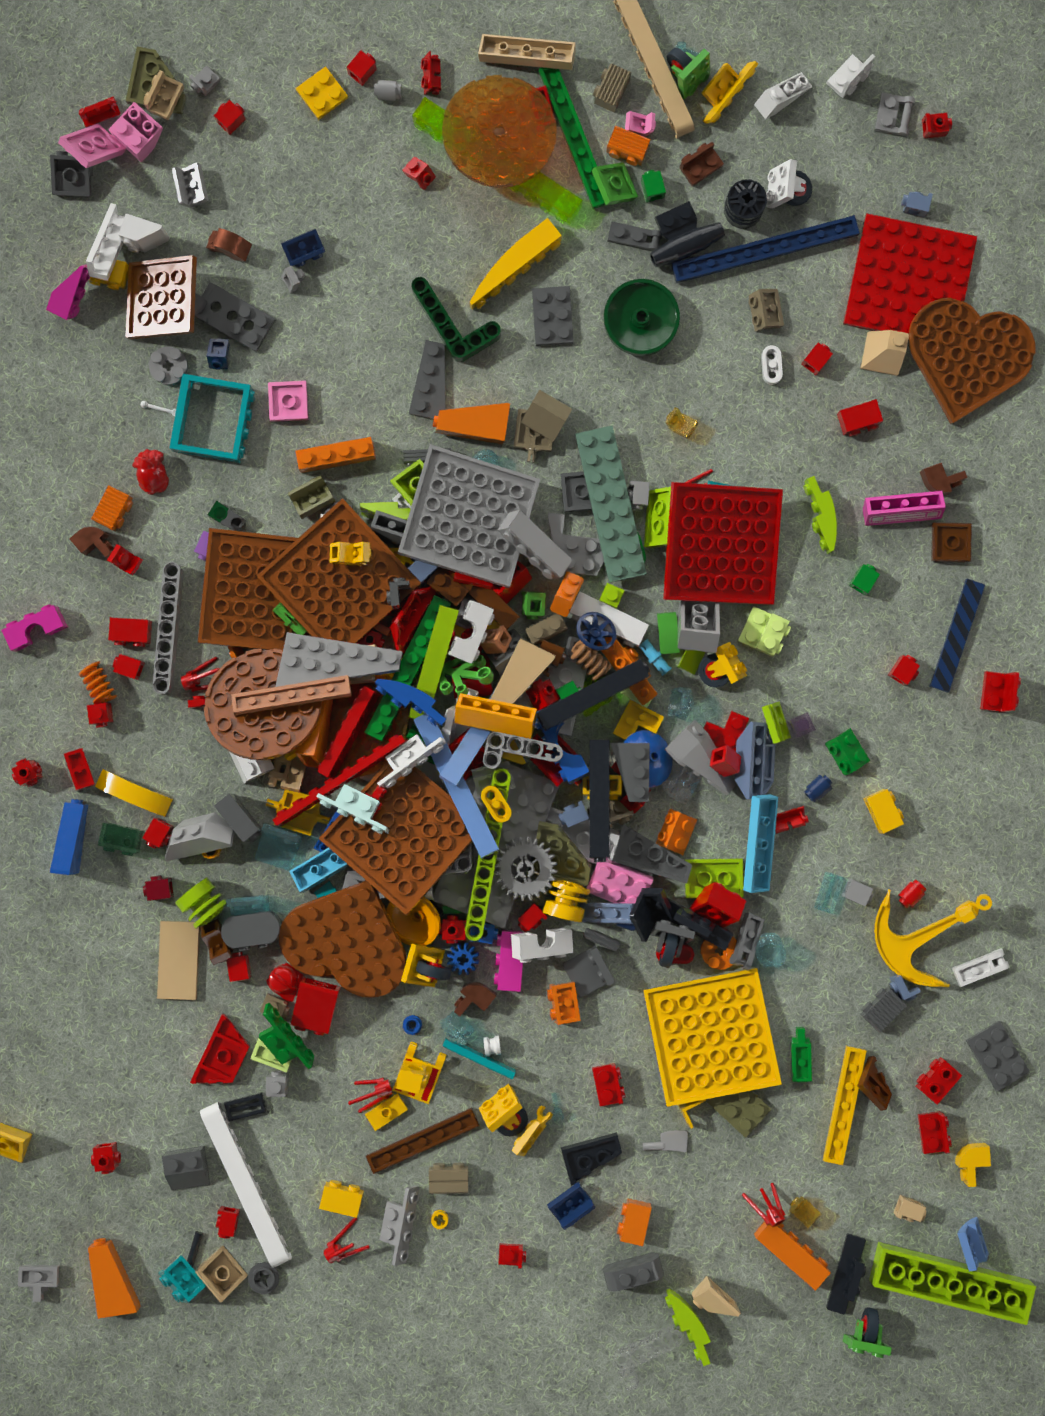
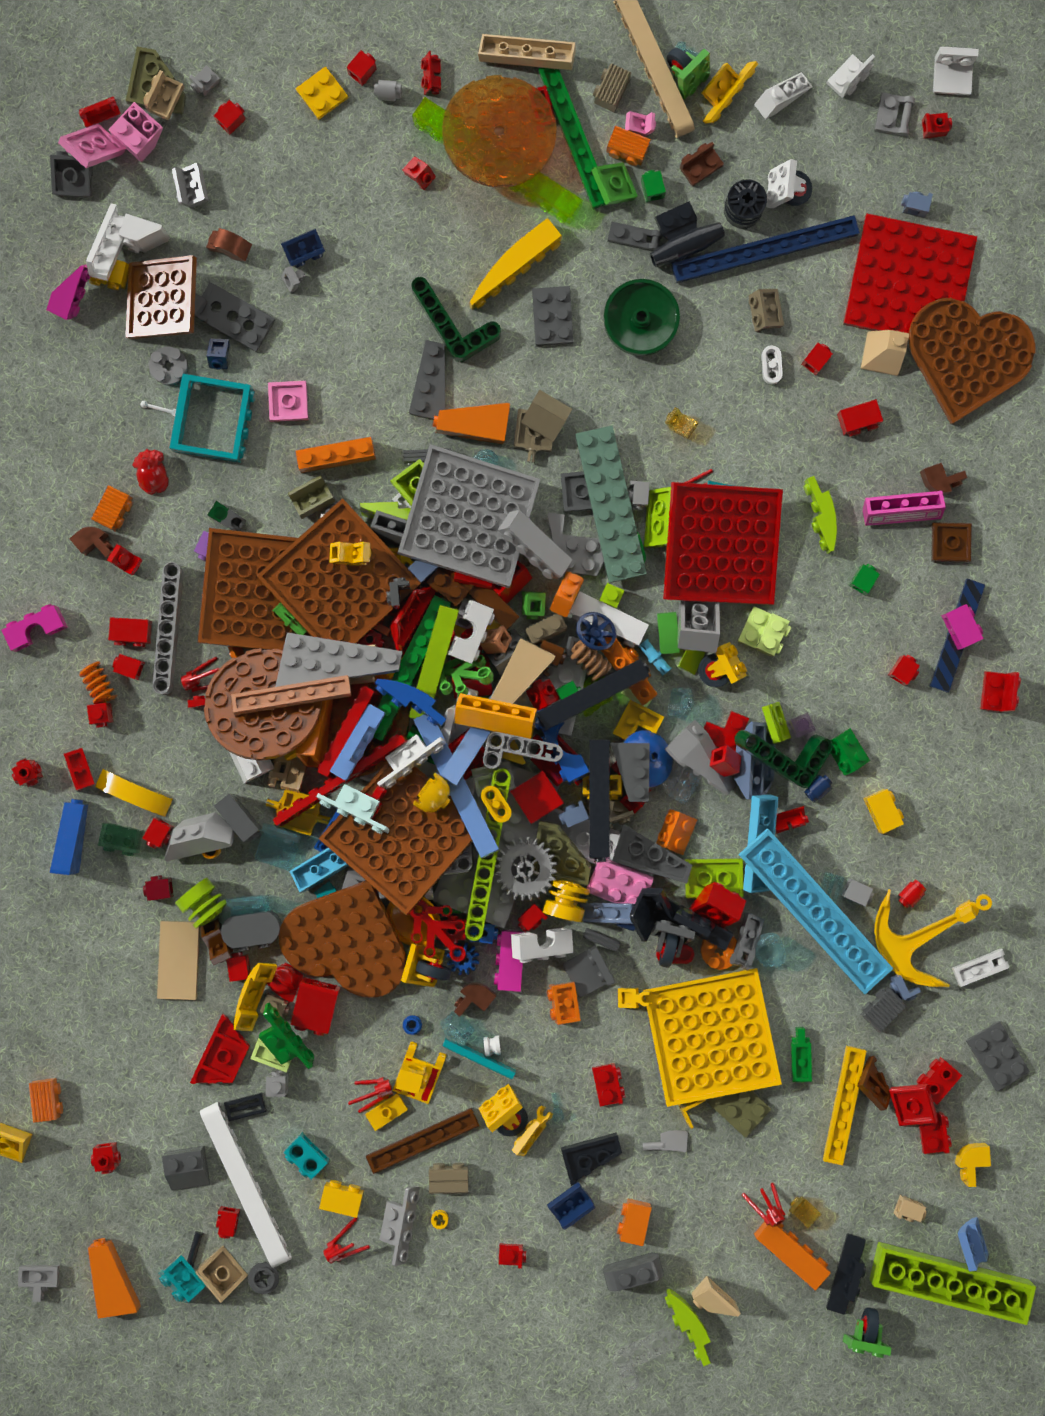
none -> orange brick [29,1078,63,1123]
none -> yellow slope [234,963,277,1031]
none -> teal brick [283,1132,330,1180]
none -> medium blue bracket [330,704,385,781]
none -> red plant [409,900,466,962]
none -> yellow cylinder [413,773,450,813]
none -> red tile [510,771,564,824]
none -> yellow plate [618,987,652,1008]
none -> dark green beam [735,730,833,788]
none -> medium azure plate [738,828,893,994]
none -> red tile [889,1084,938,1126]
none -> white bracket [933,47,979,96]
none -> dark pink brick [941,604,984,650]

